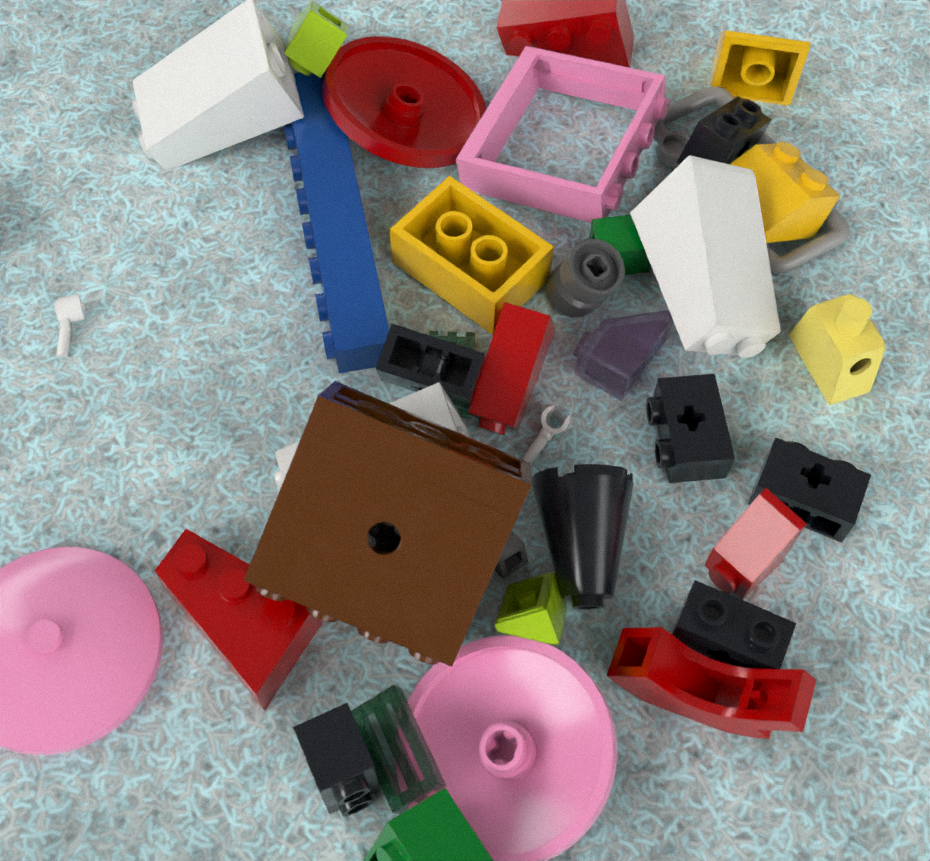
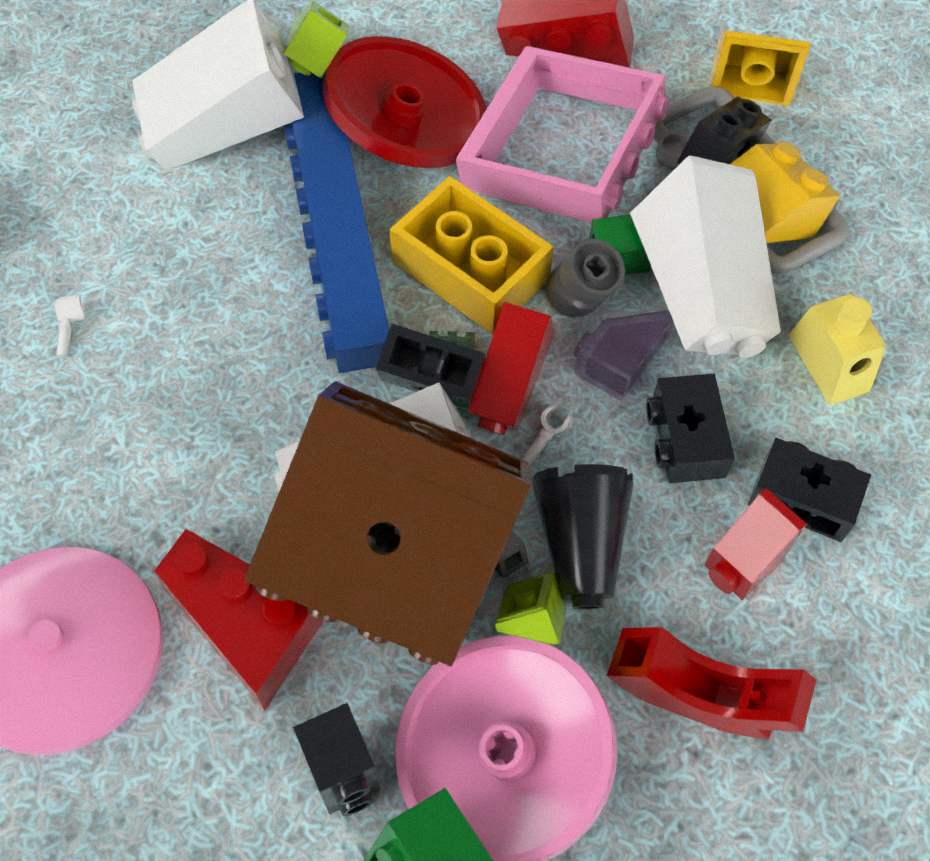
clear green tile [351,685,447,814] -> none
black brick [671,580,796,669] -> none

